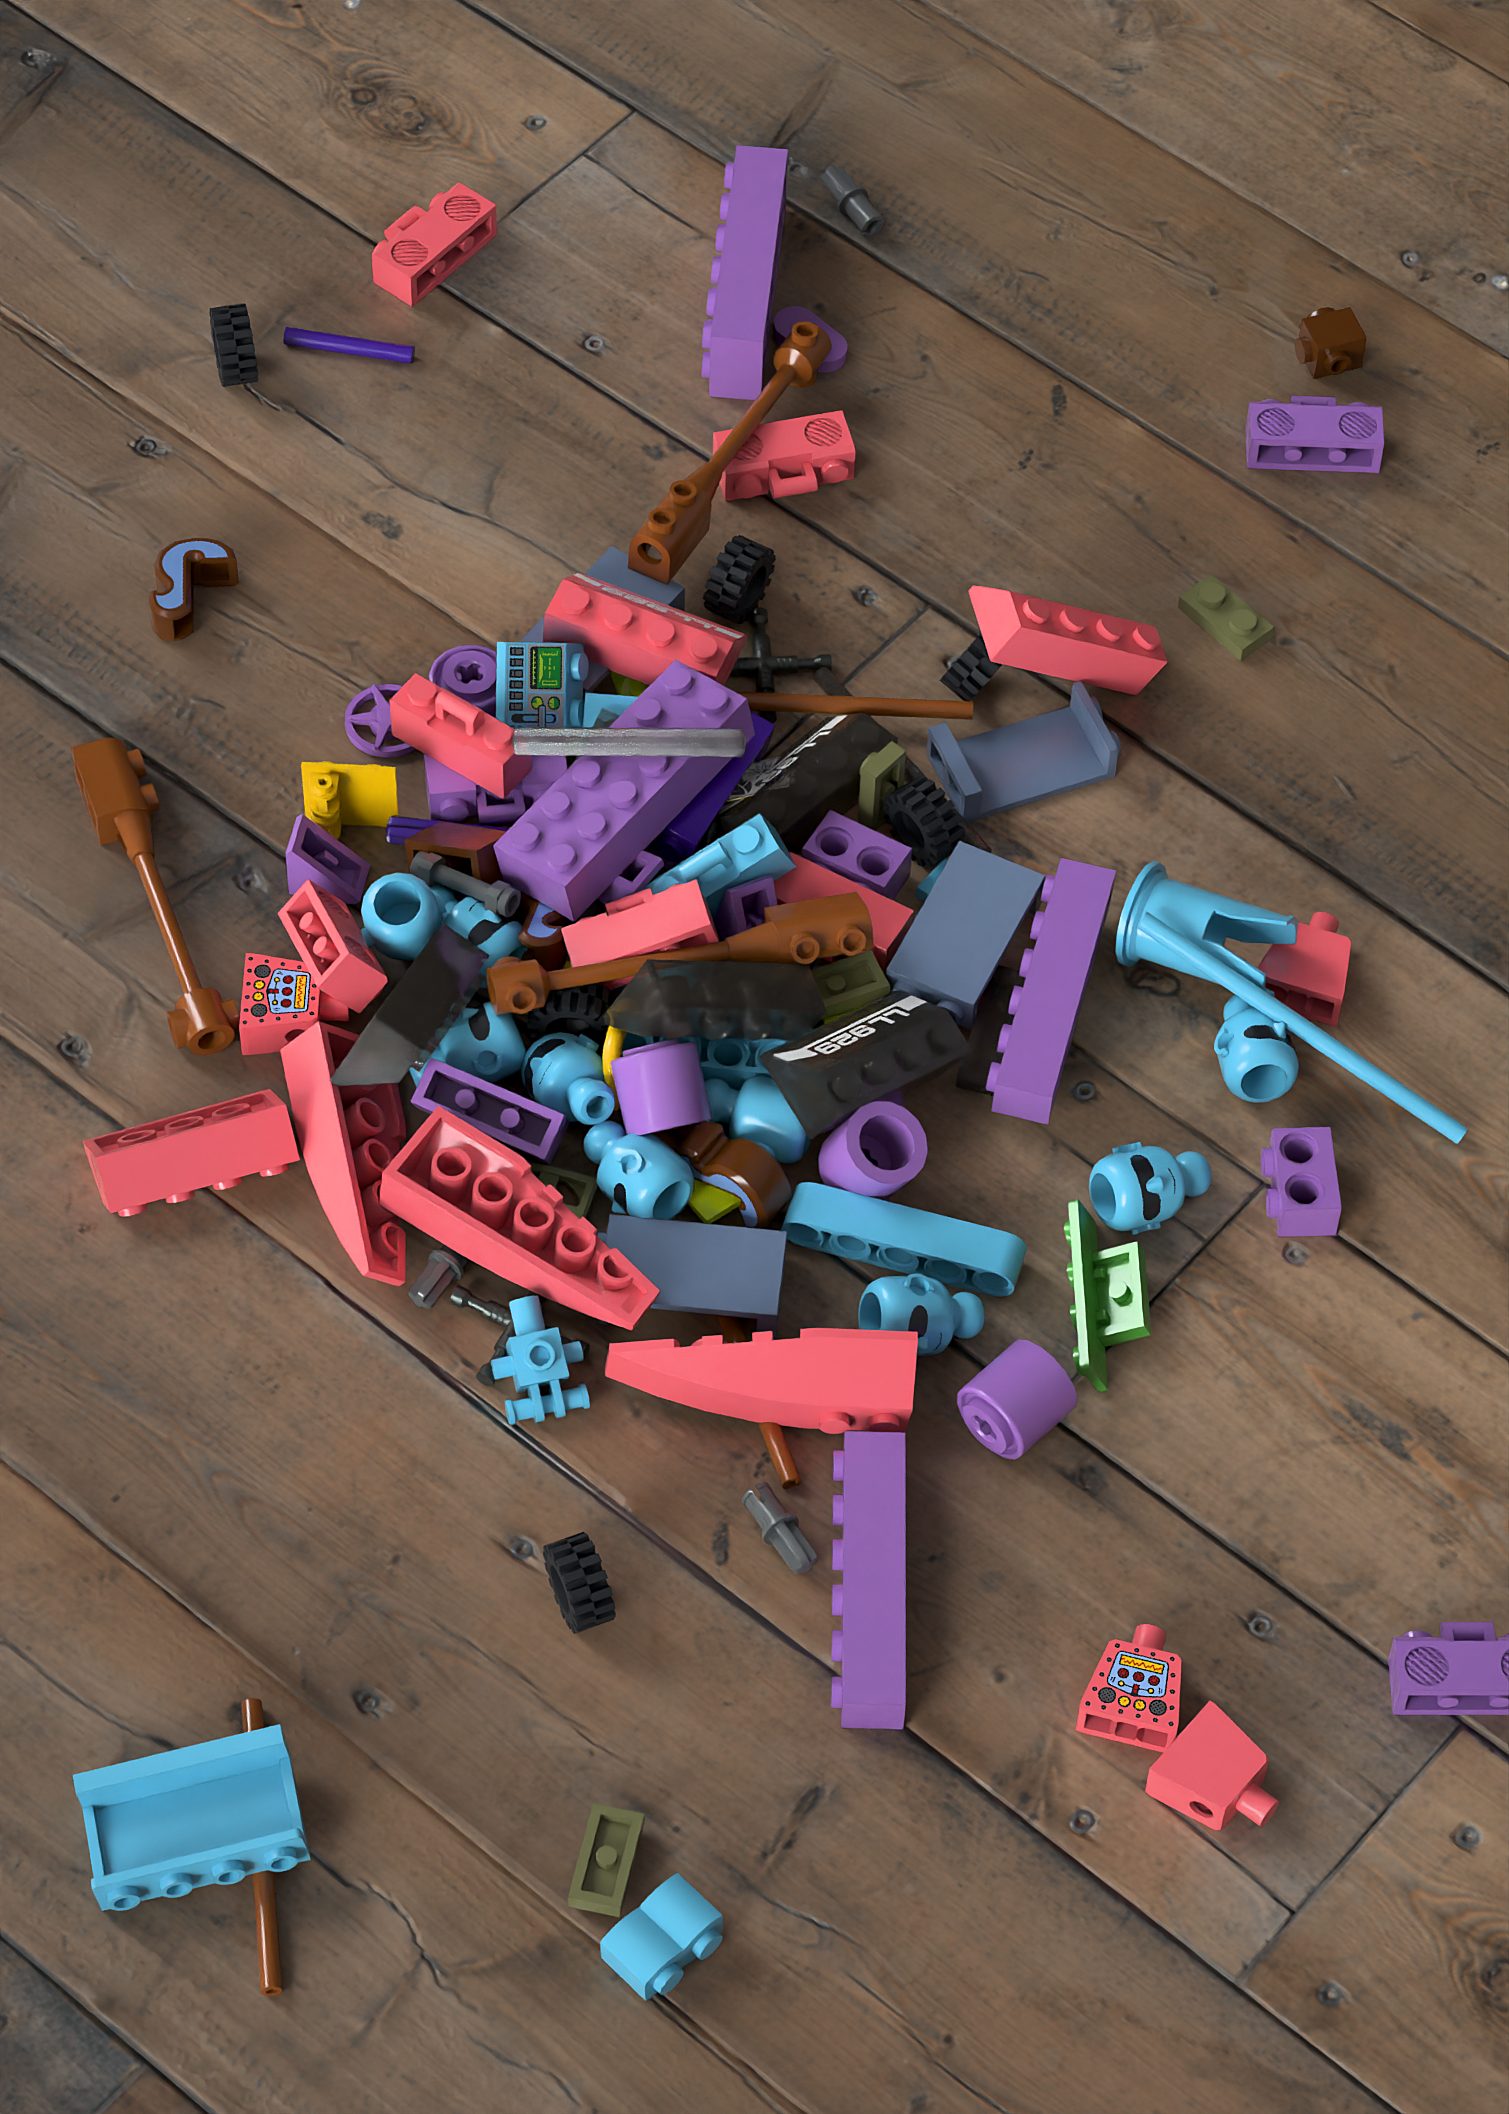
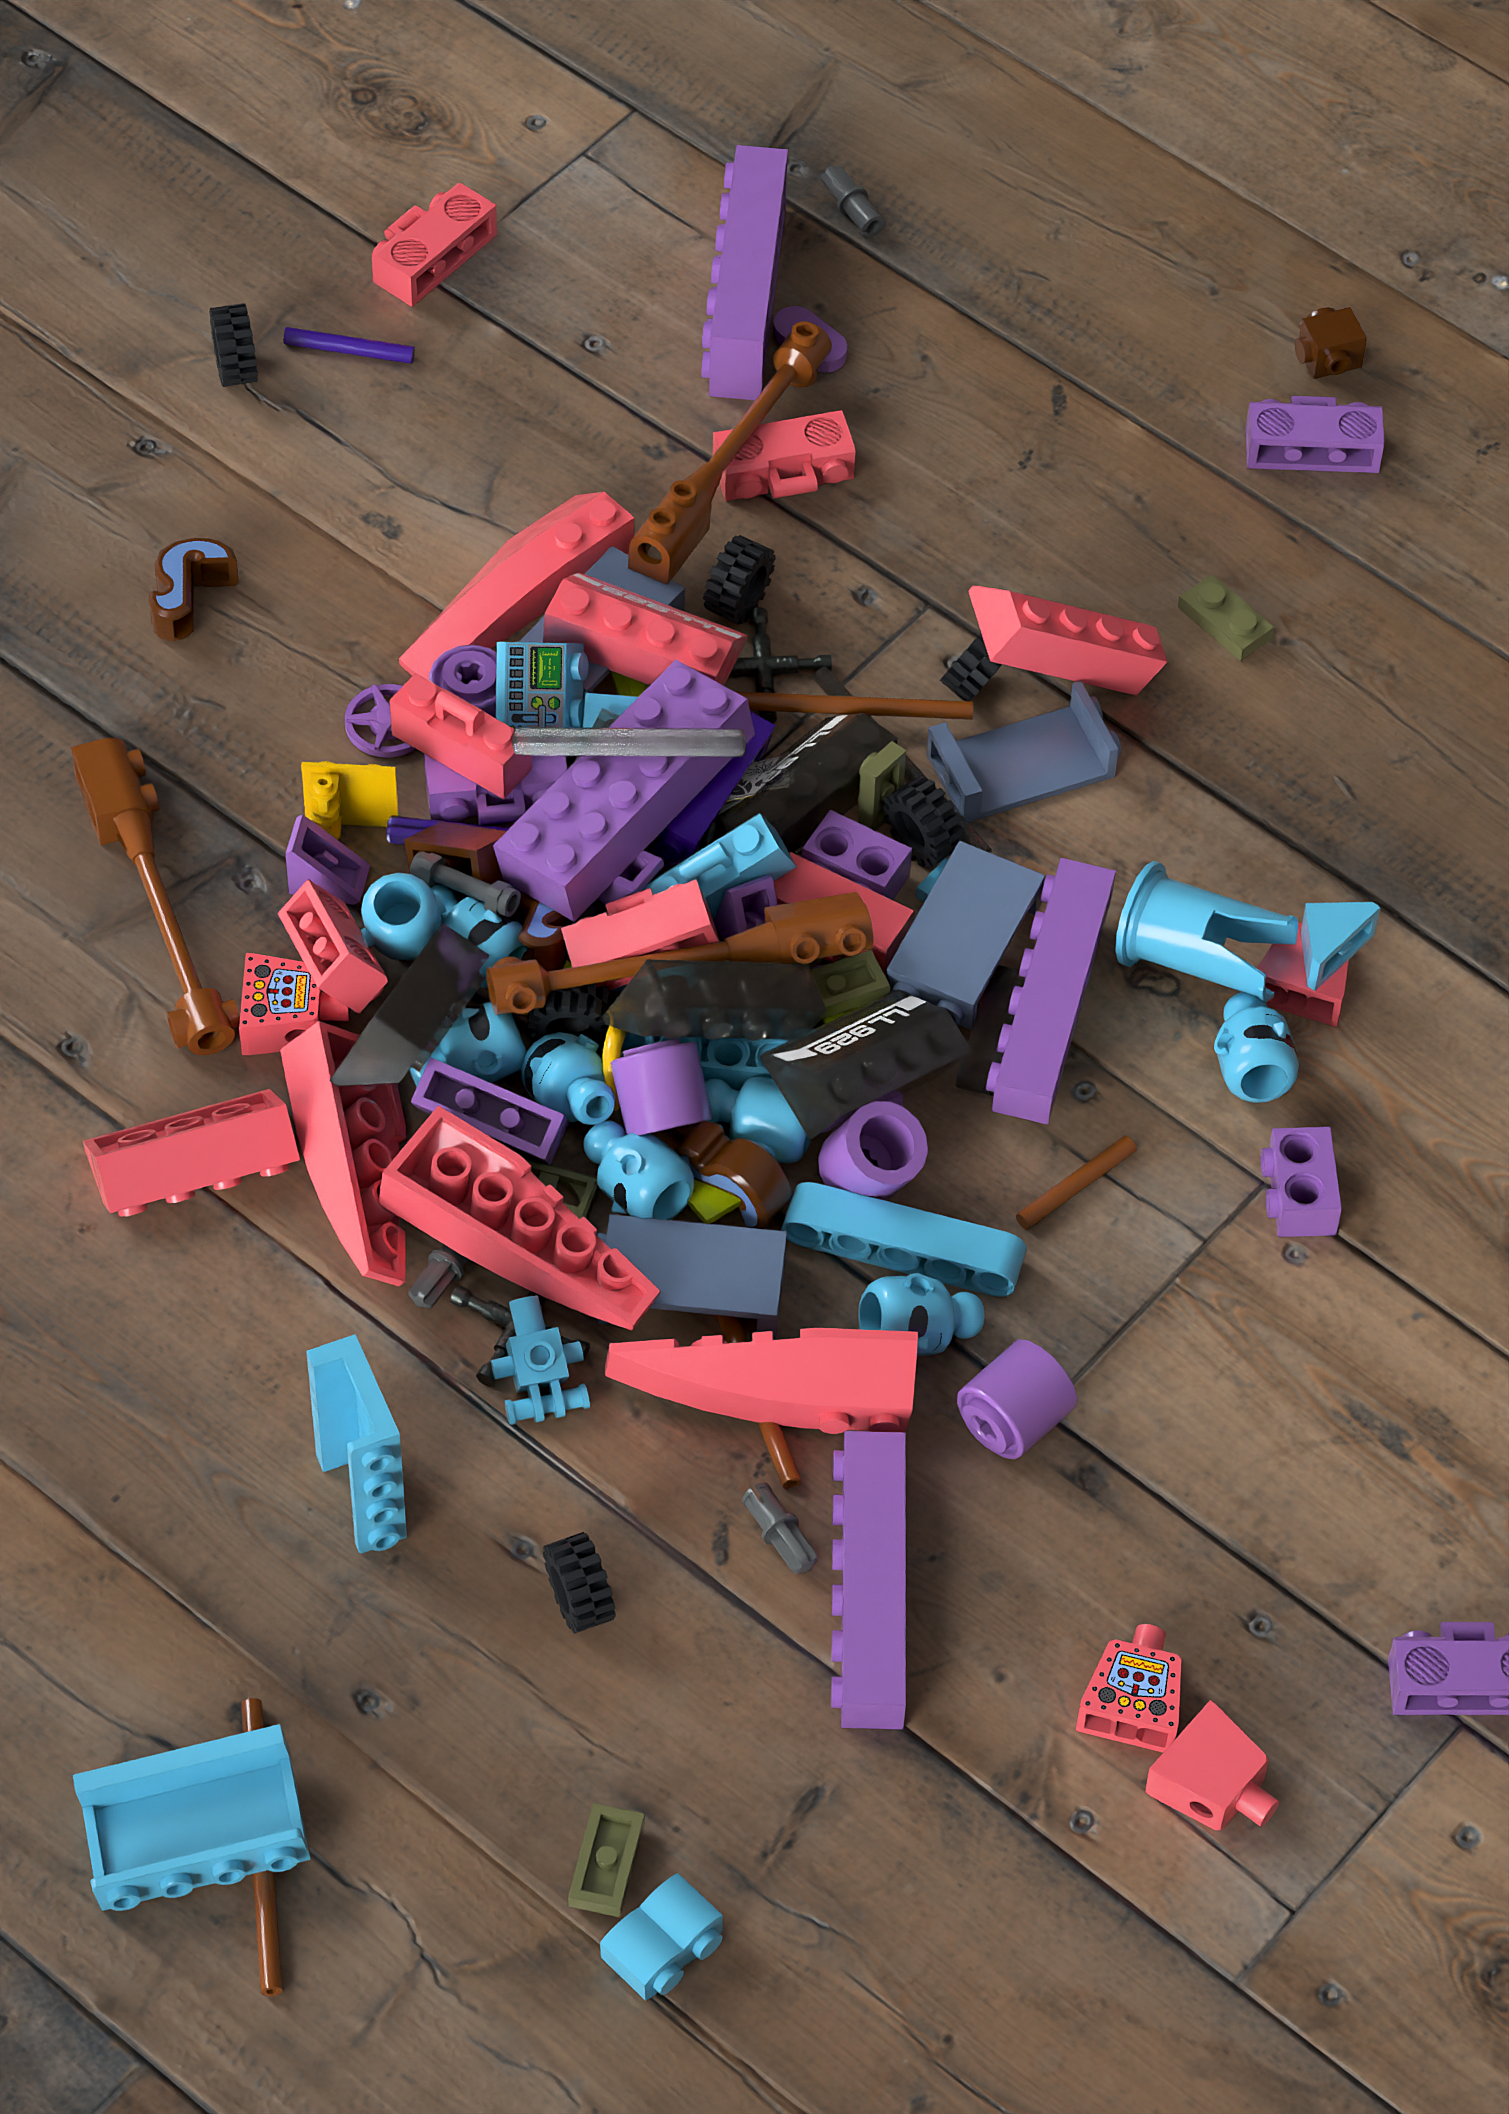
bright green bracket [1064,1200,1151,1392] -> none
medium azure piece [1089,1142,1212,1235] -> none
medium azure piece [1136,912,1468,1144] -> none
none -> medium azure panel [307,1334,407,1553]
none -> coral wedge [399,492,634,680]
none -> dark orange bar [1016,1135,1137,1230]
none -> medium azure slope [1300,902,1380,991]

